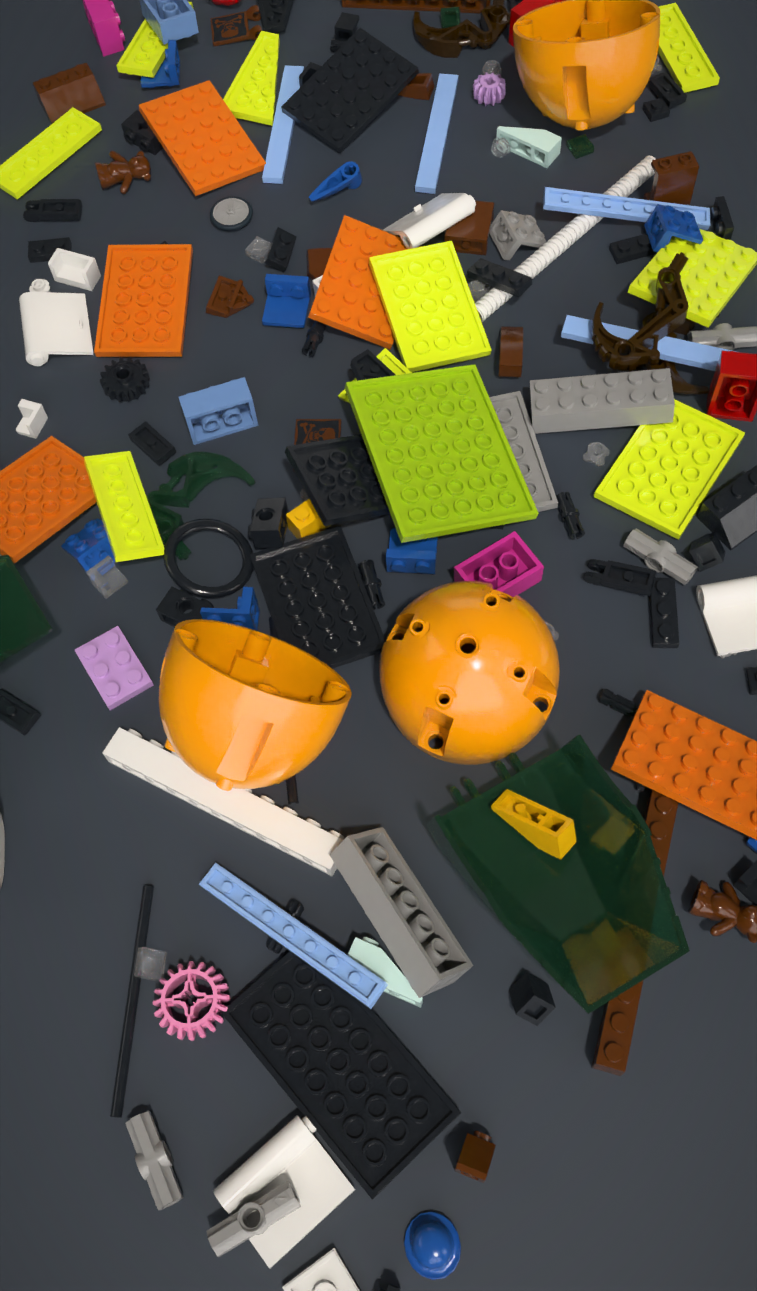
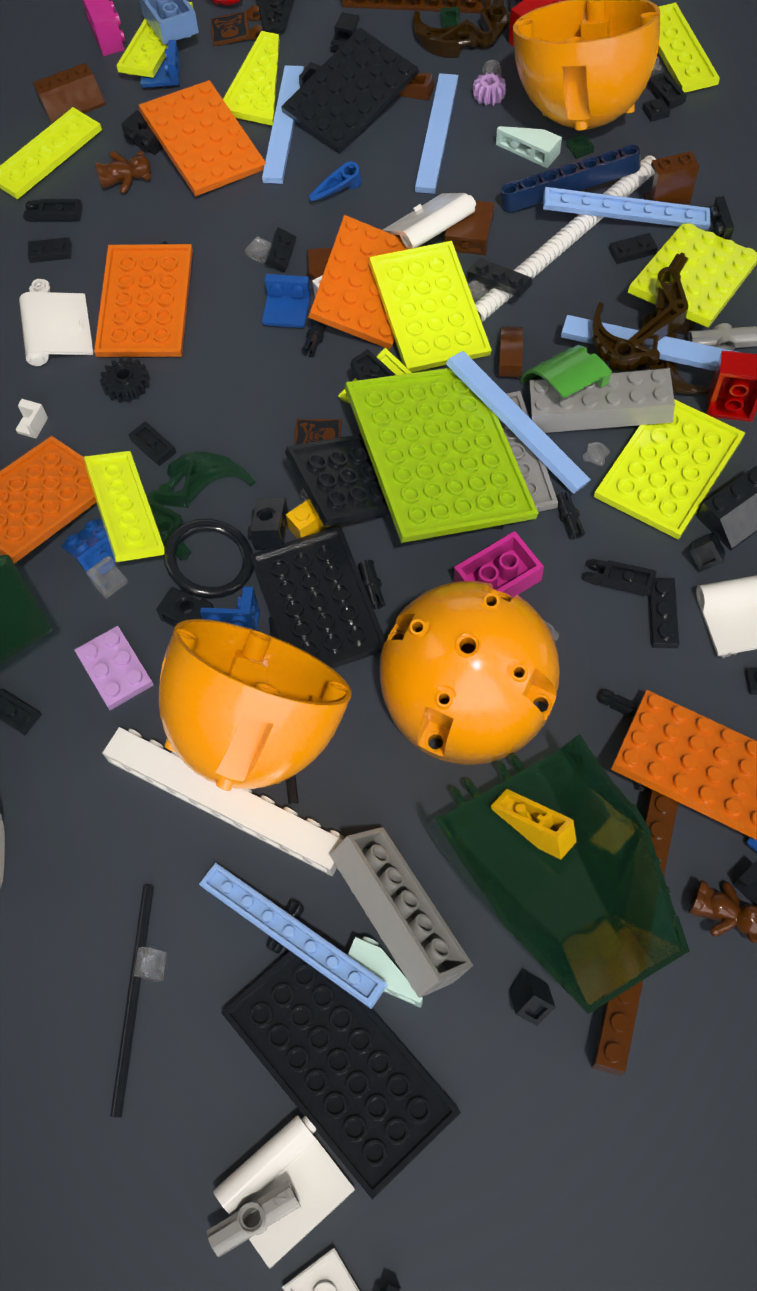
white panel [48,248,101,291] -> none
light grey piece [125,1111,184,1210] -> none
bright pink gear [153,961,230,1041] -> none
medium blue brick [178,377,258,445] -> none
reddish brown slope [206,275,254,318] -> none
light grey wheel [210,196,253,230] -> none
blue bracket [386,528,438,574] -> none
blue hat [404,1211,461,1280] -> none
reddish brown slope [455,1131,496,1183] -> none
light grey bracket [489,210,547,261] -> none
clear plate [491,137,511,158] -> none
light grey piece [623,528,698,585] -> none
blue bracket [644,204,703,252] -> none
none -> light blue tile [446,351,591,494]
none -> dark blue beam [500,144,641,212]
none -> bright green panel [520,345,612,398]

